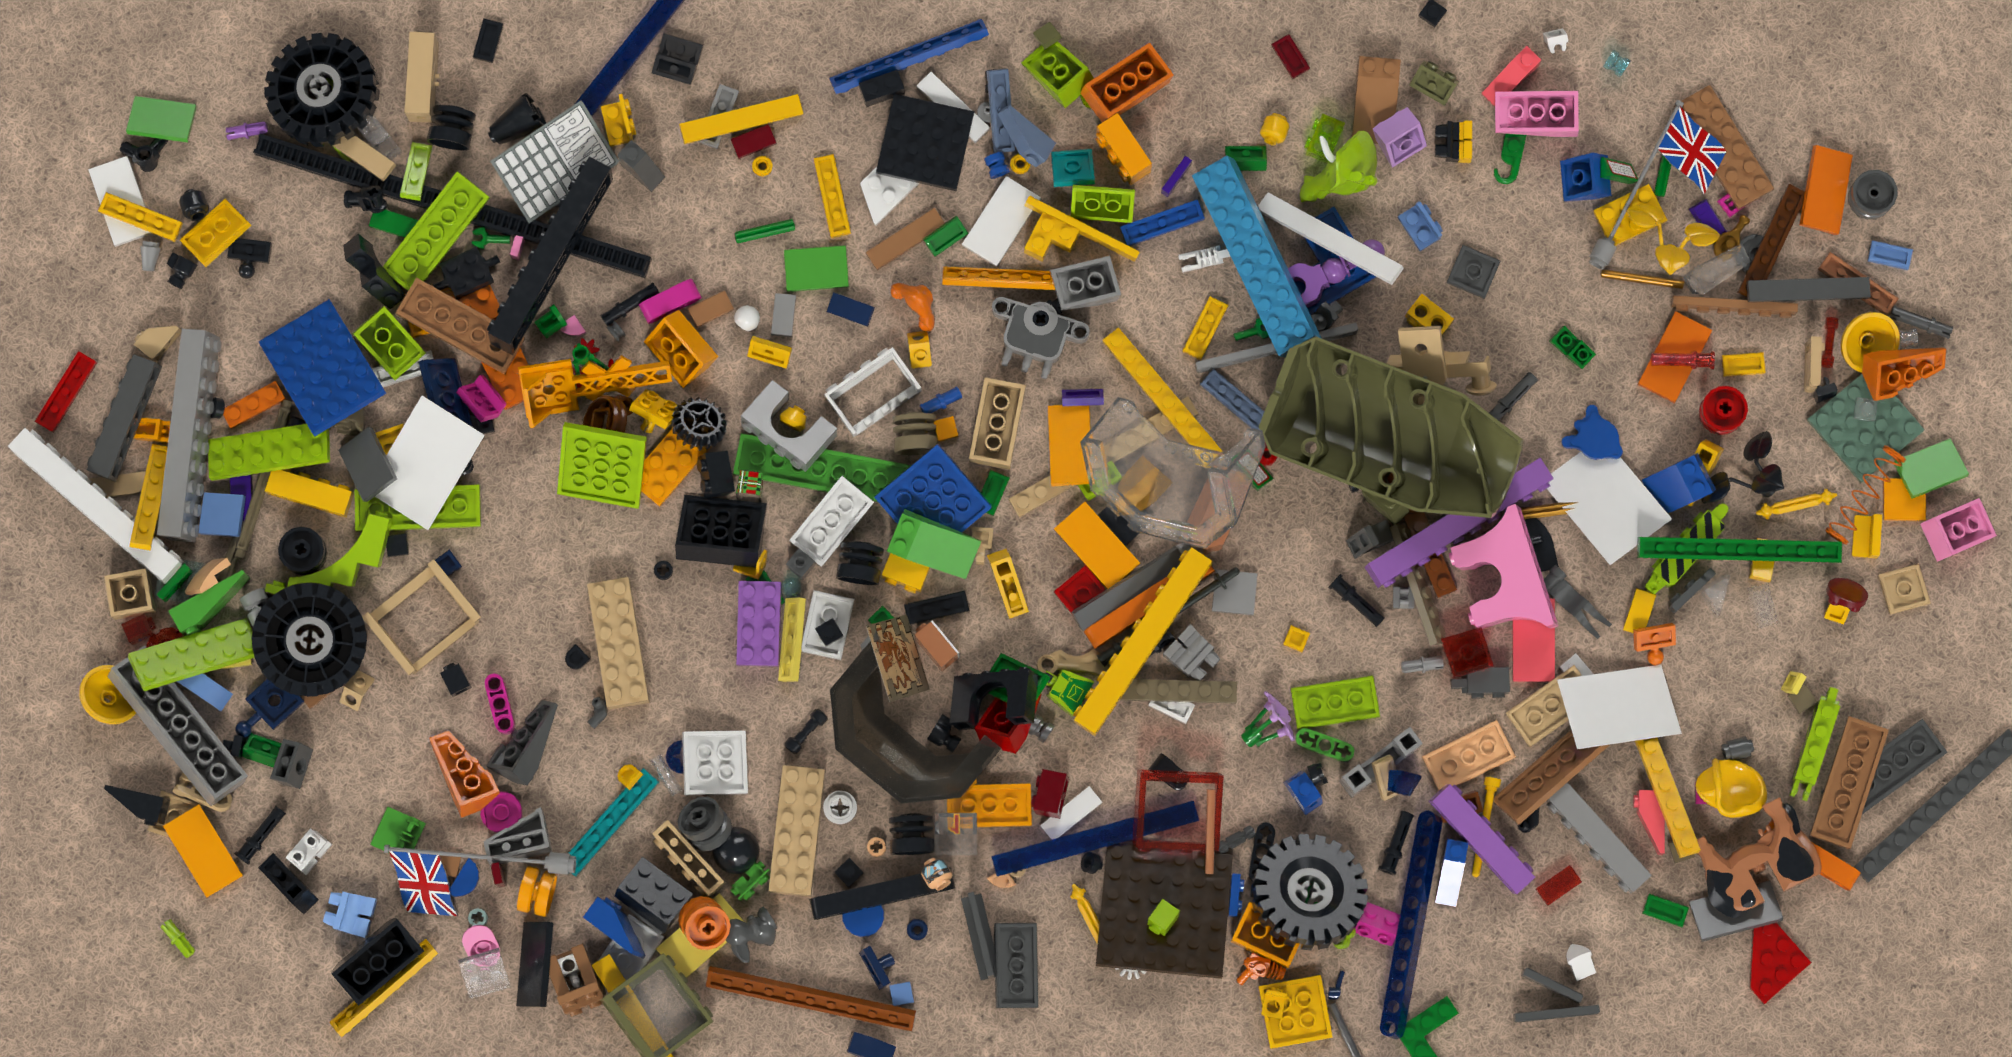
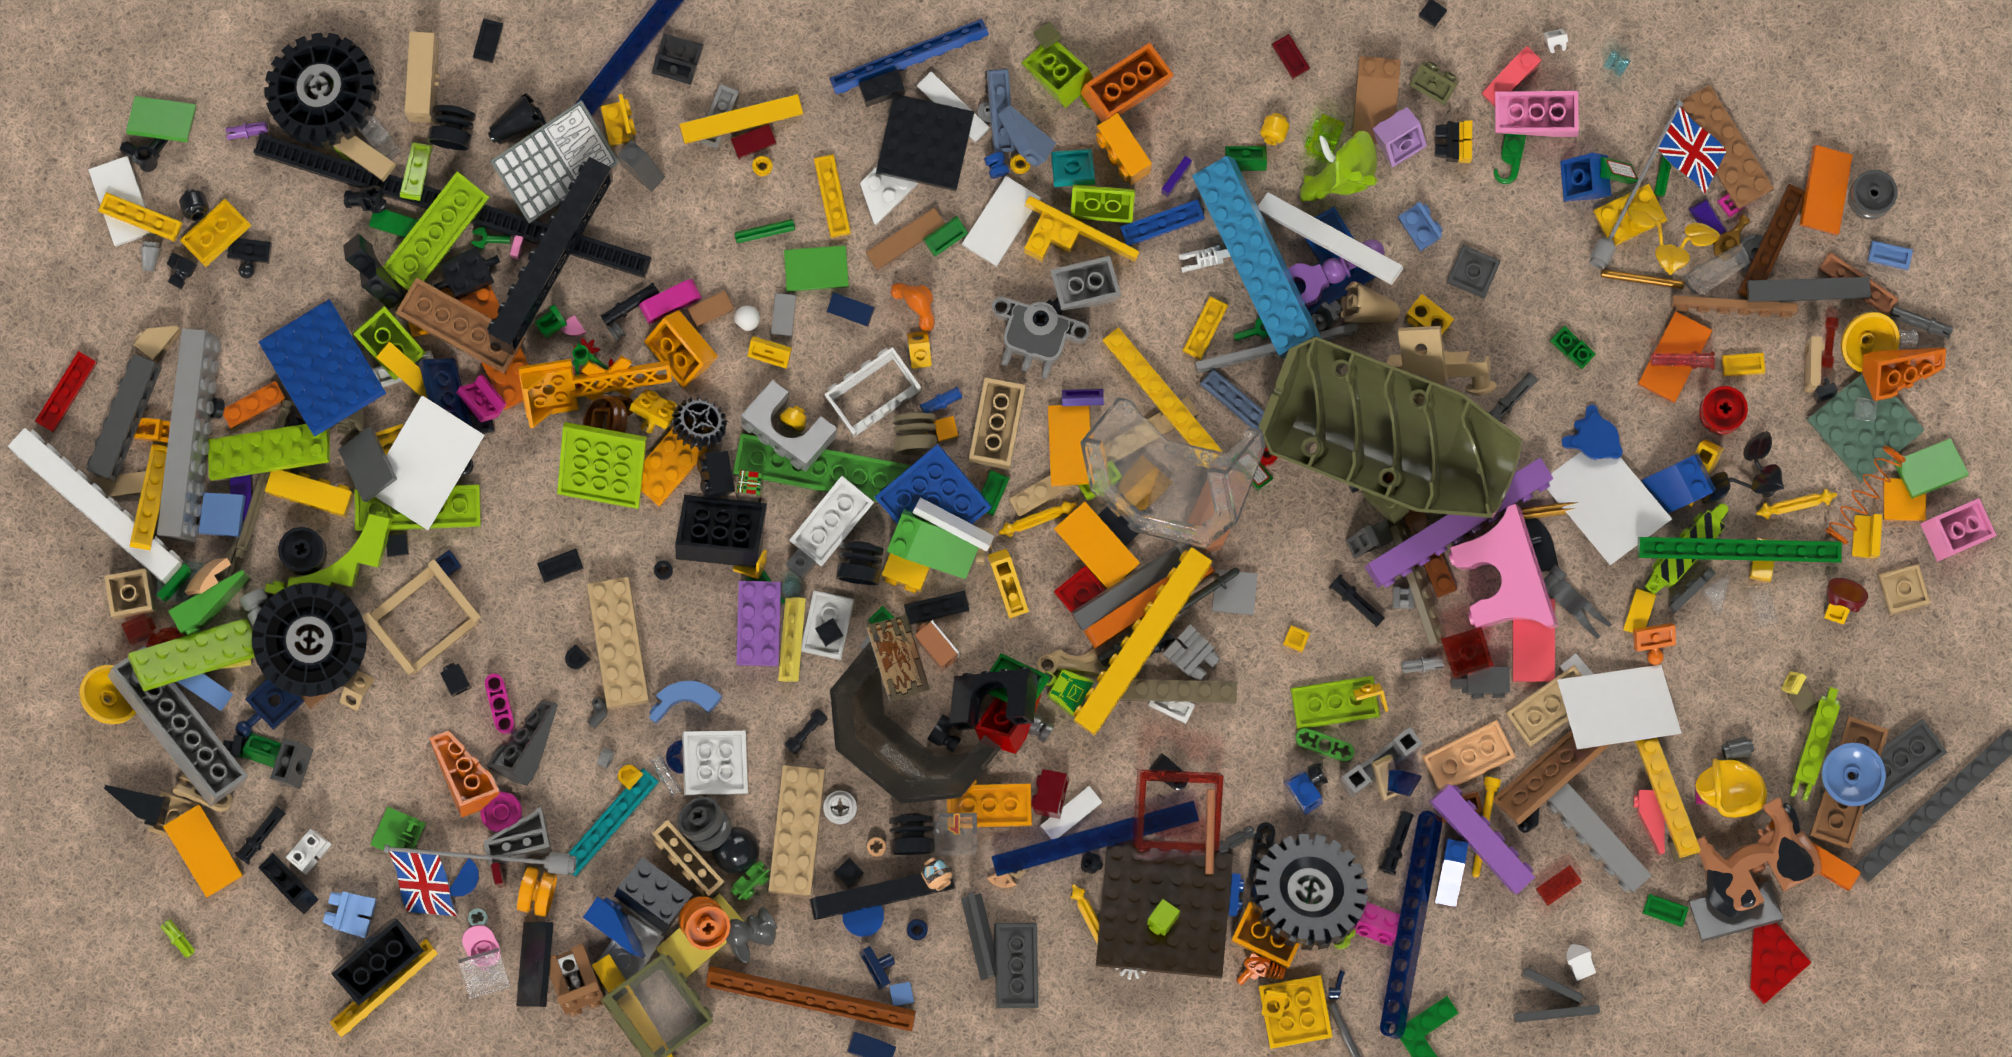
medium nougat tile [440,855,462,878] -> none
light orange tile [942,266,1055,290] -> none
plant [1241,691,1295,747] -> none
none -> yellow tile [375,342,428,399]
none -> black tile [537,549,584,583]
none -> light grey axle [597,748,615,769]
none -> medium blue arch [649,681,723,725]
none -> white tile [913,498,994,551]
none -> yellow wheel [998,501,1077,537]
none -> tan cone [1340,281,1400,323]
none -> yellow bracket [1353,683,1388,712]
none -> medium blue dish [1822,743,1886,806]

